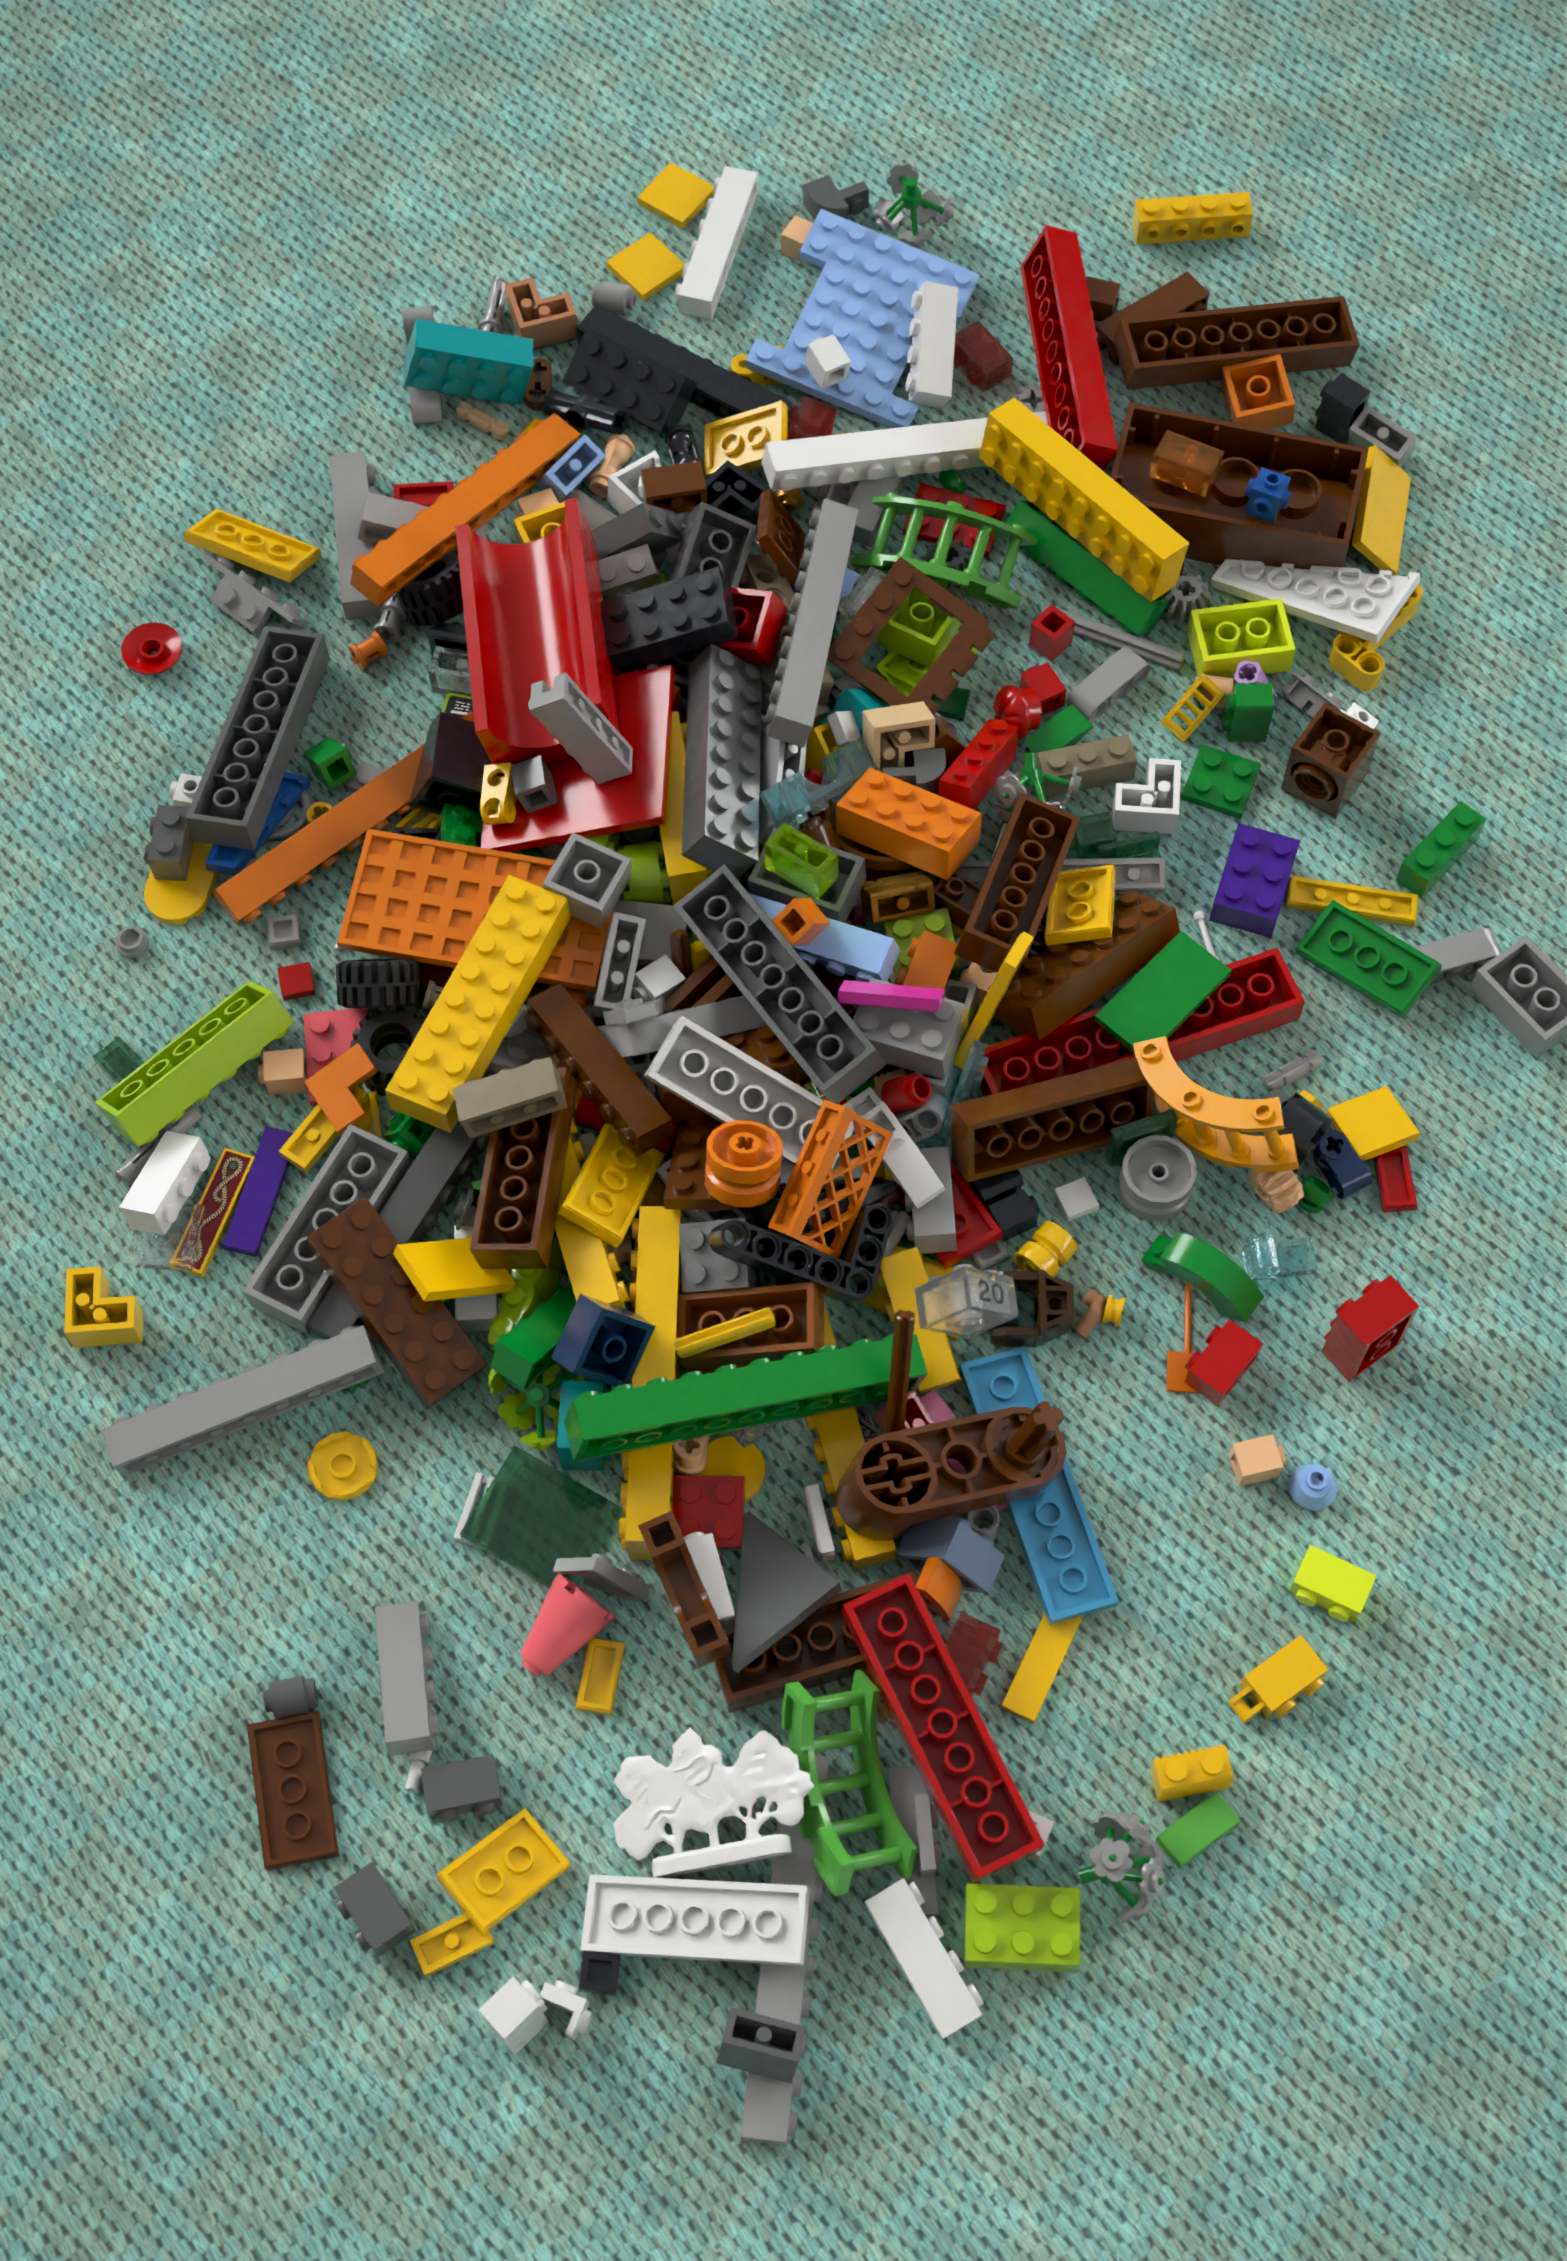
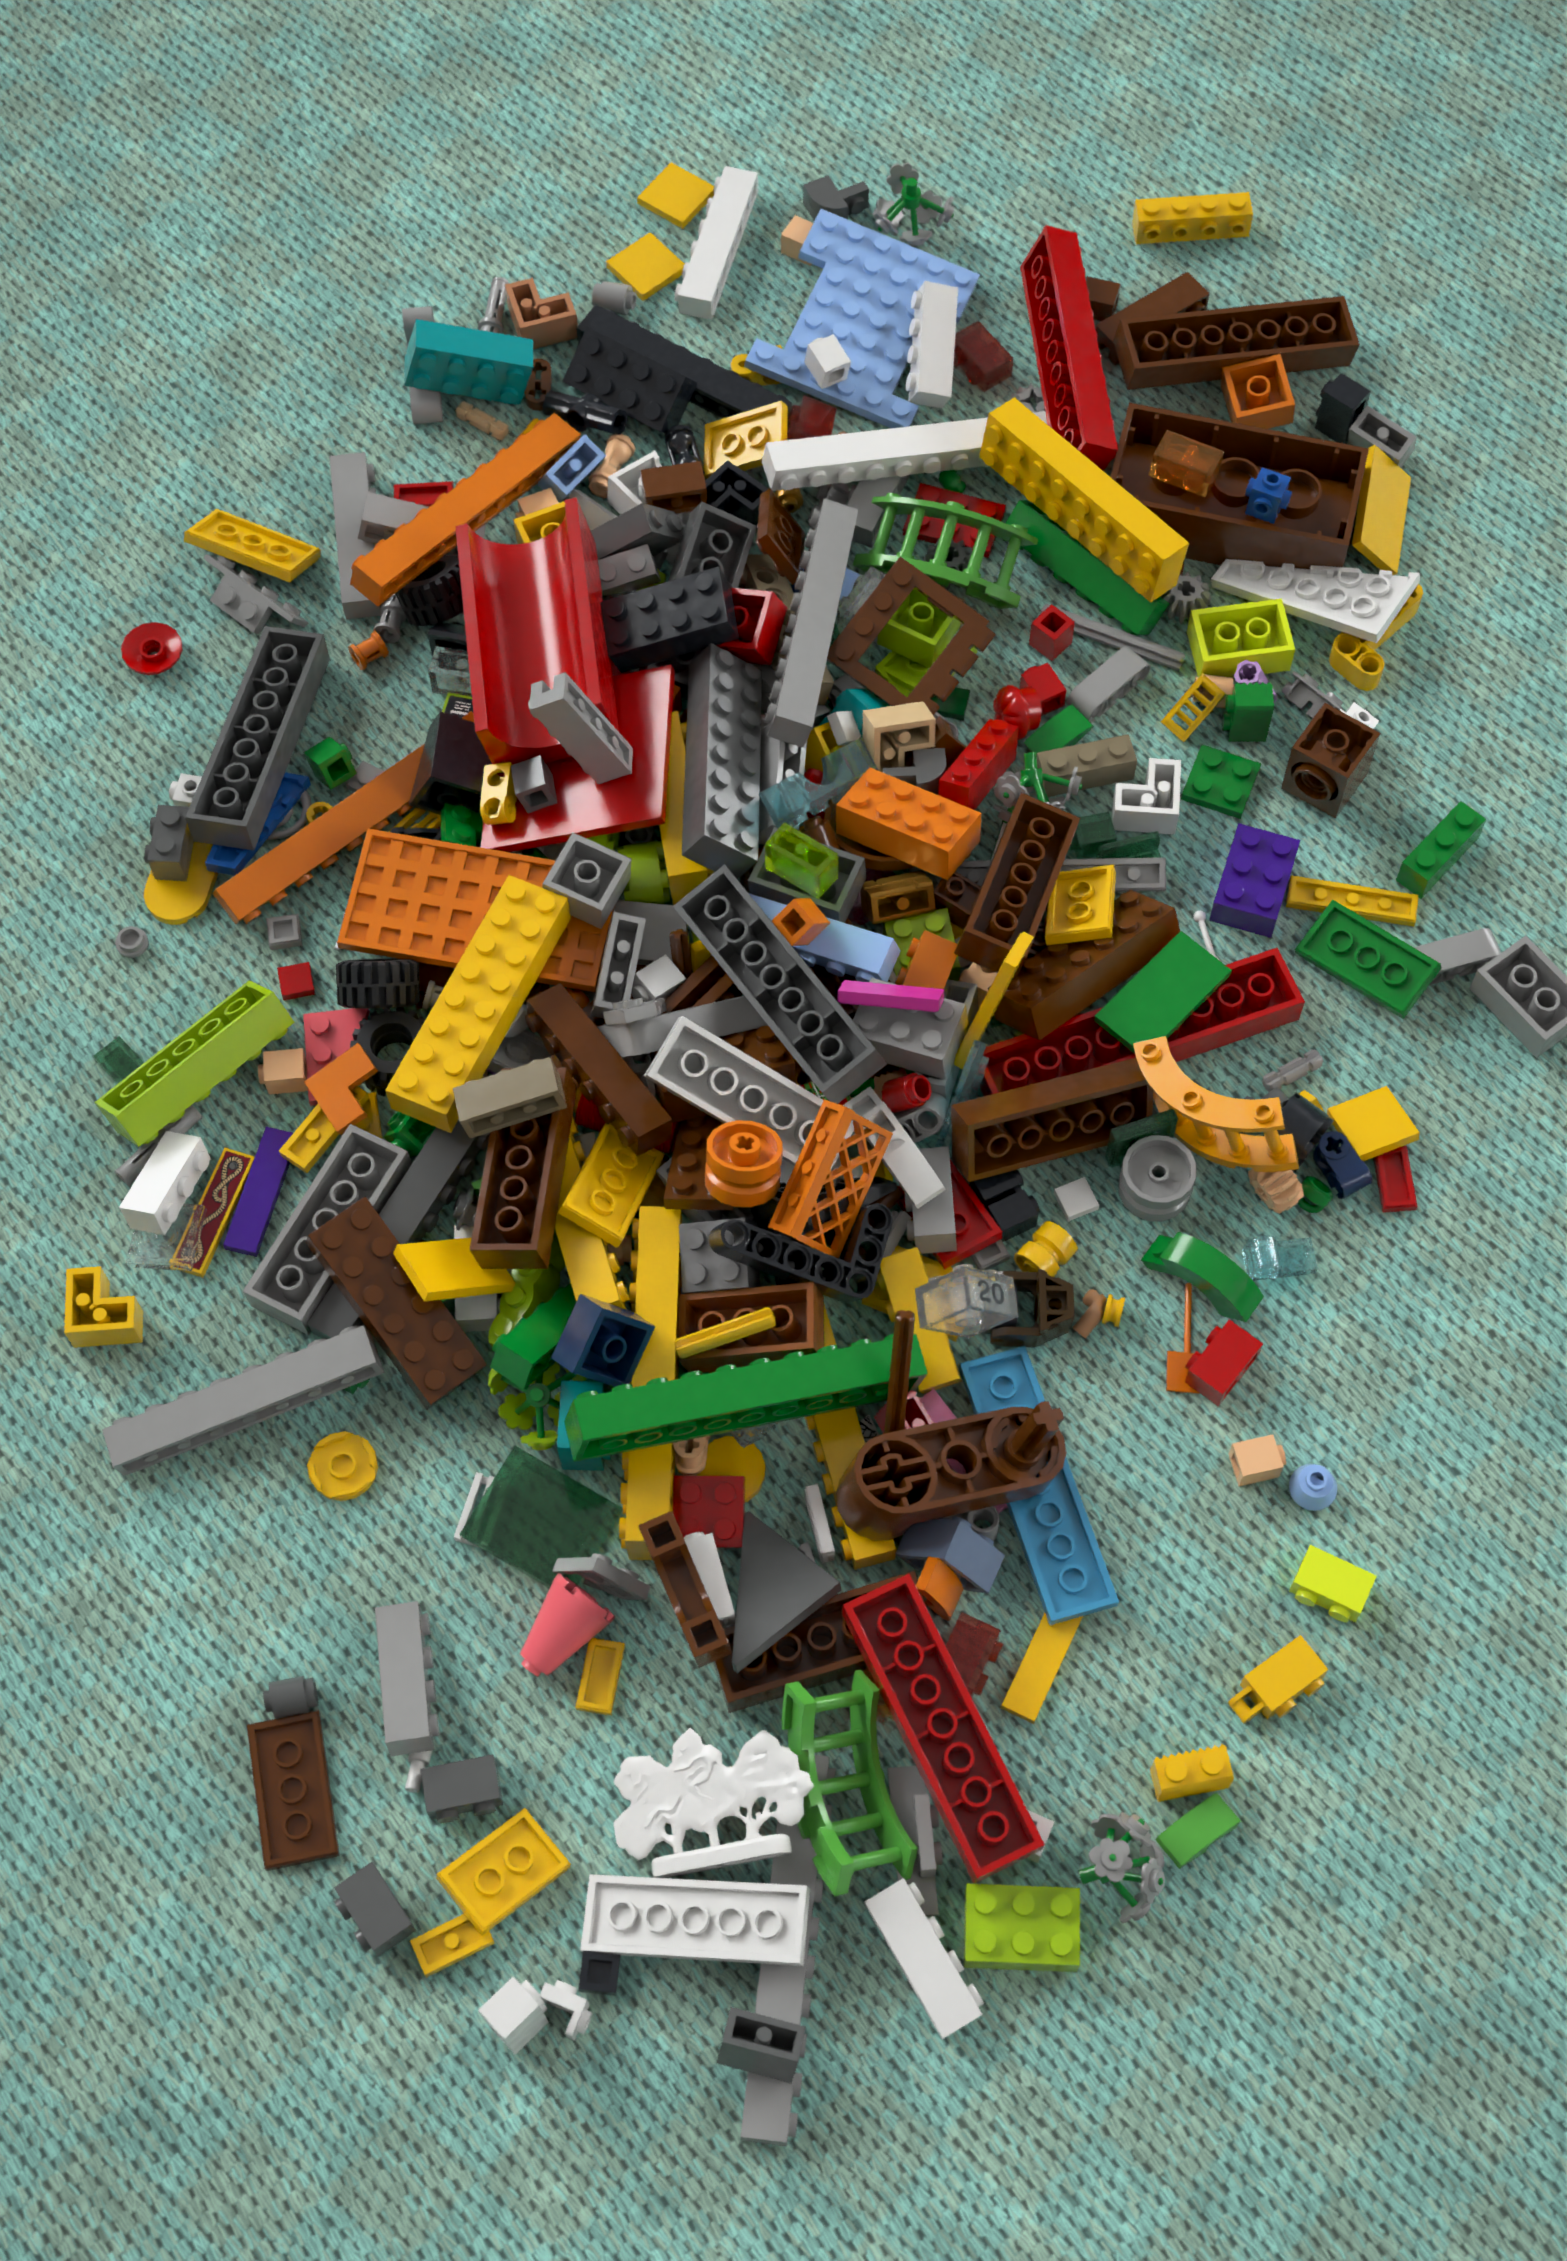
red brick [1321,1275,1419,1382] -> none

